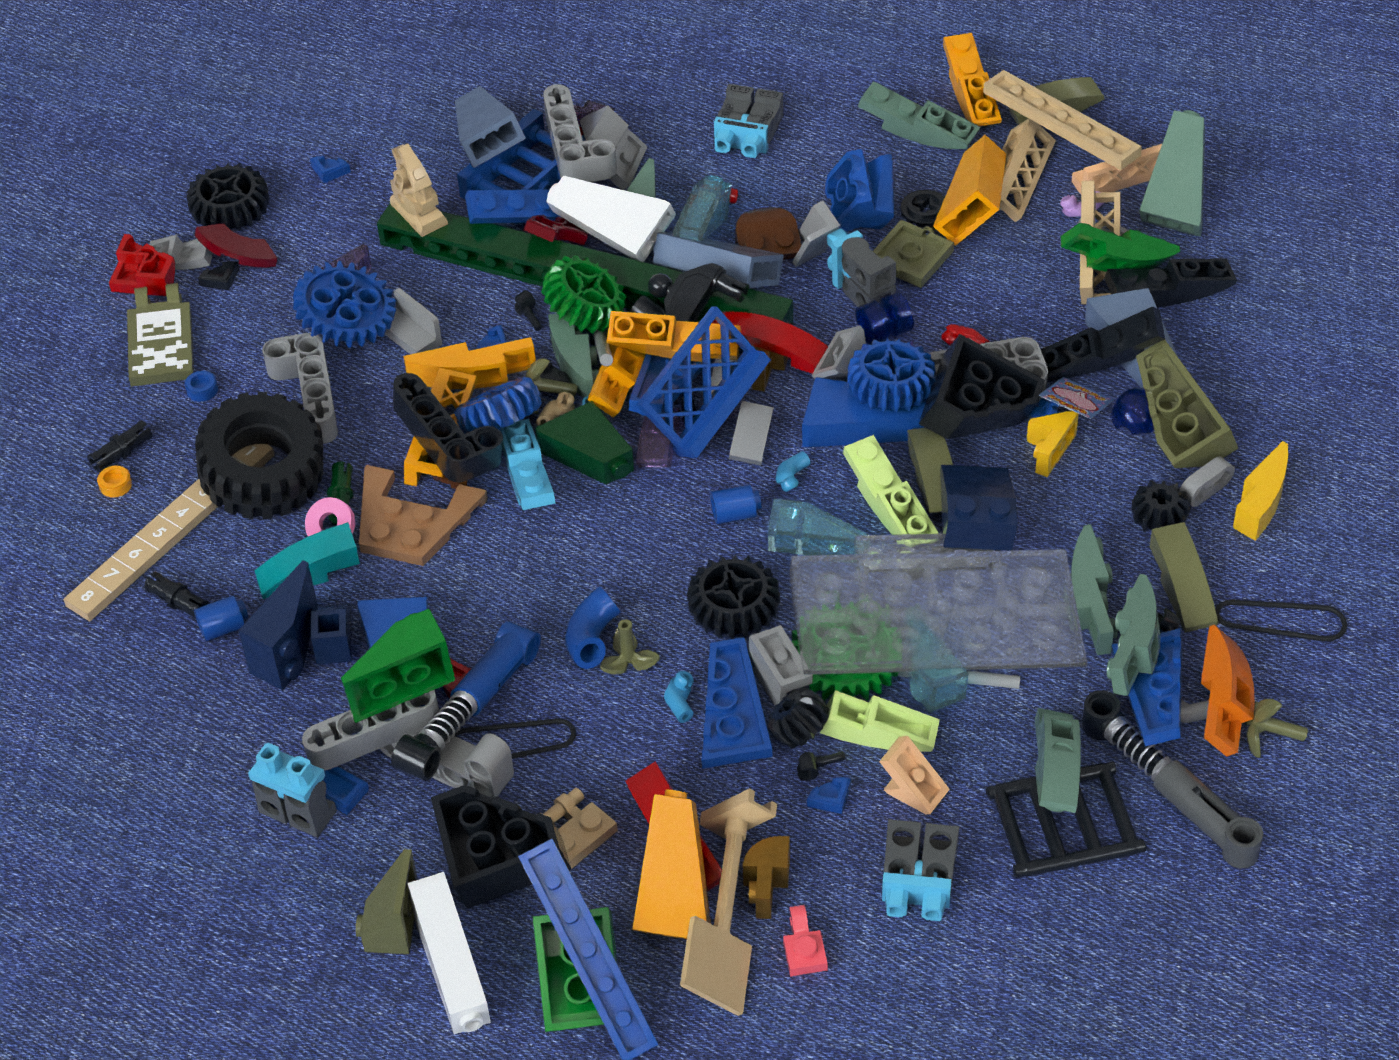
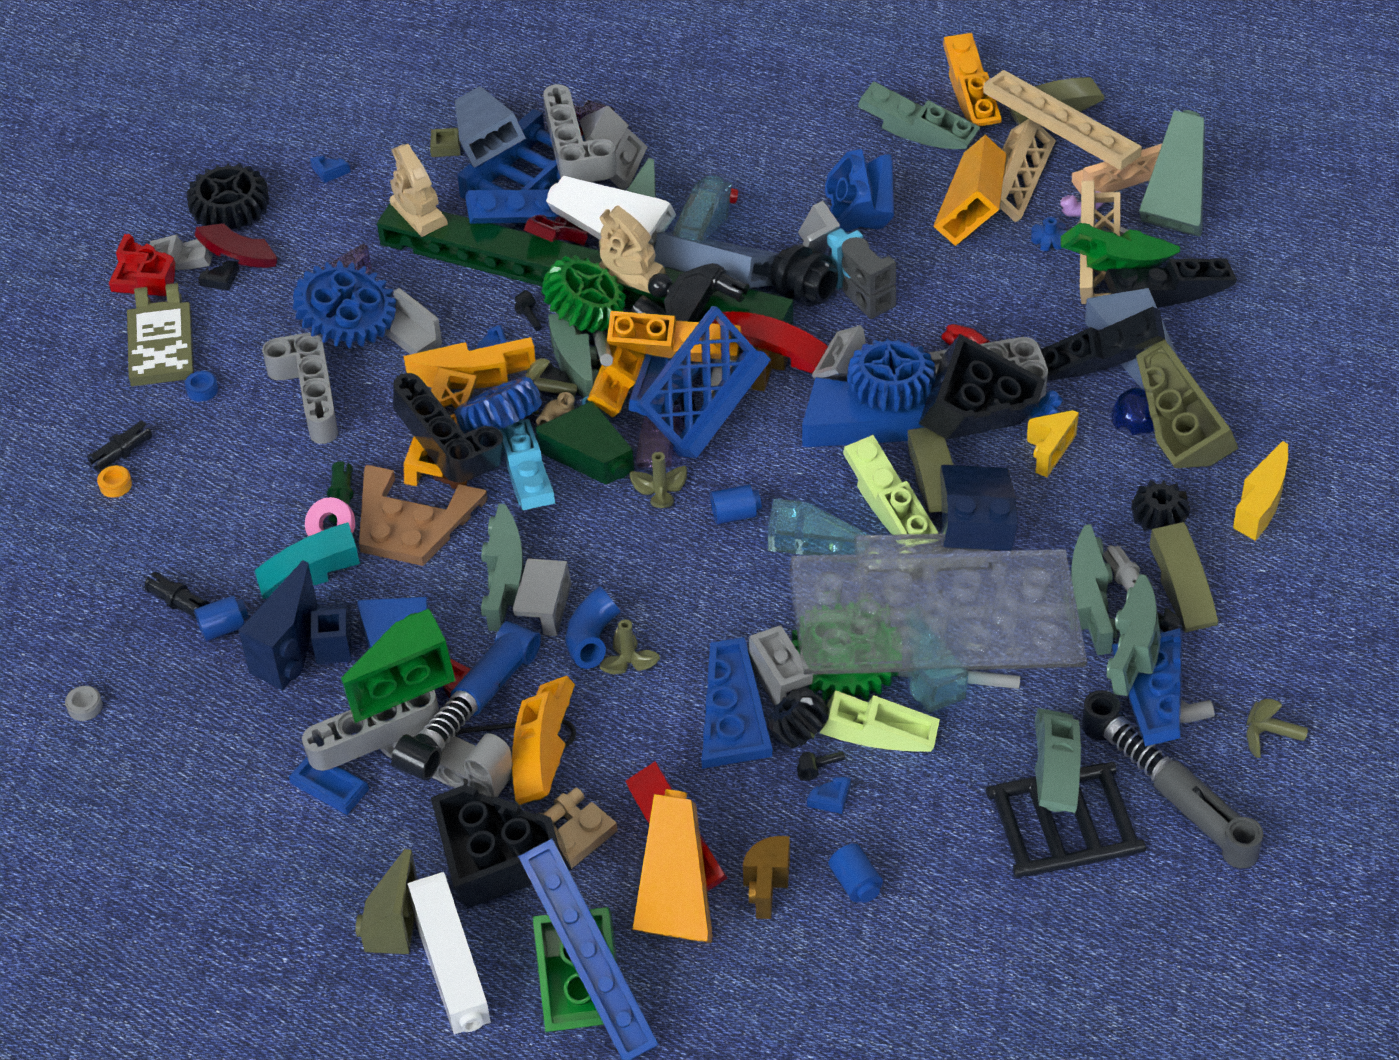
tan tile [63,444,275,622] -> none
black tyre [195,391,324,520] -> none
hips [248,743,337,838] -> none
dark azure arm [664,671,694,723] -> none
tan piece [680,788,777,1016] -> none
black gear [687,554,780,639] -> none
hips [714,84,784,158] -> none
light grey slope [729,401,774,466] -> none
reddish brown slope [735,207,802,260] -> none
dark azure arm [775,451,811,492] -> none
coral plate [783,905,828,977] -> none
clear blue wheel [855,292,914,345] -> none
olive plate [873,220,954,288] -> none
light nougat slope [879,736,950,815] -> none
hips [882,819,959,921] -> none
black gear [901,190,945,228] -> none
sticker [1039,377,1114,419] -> none
light grey beam [1179,456,1235,507] -> none
orange slope [1201,625,1255,757] -> none
black piece [1215,600,1347,641] -> none
none -> light grey tile [65,686,103,721]
none -> olive tile [430,128,461,157]
none -> sand green slope [481,503,524,632]
none -> light orange slope [512,675,575,805]
none -> light grey panel [513,558,572,636]
none -> tan piece [599,205,666,293]
none -> olive plant [630,452,687,508]
none -> black piece [771,244,838,307]
none -> blue brick [828,844,883,903]
none -> blue plant [1031,217,1067,251]
none -> light grey axle [1103,545,1140,592]

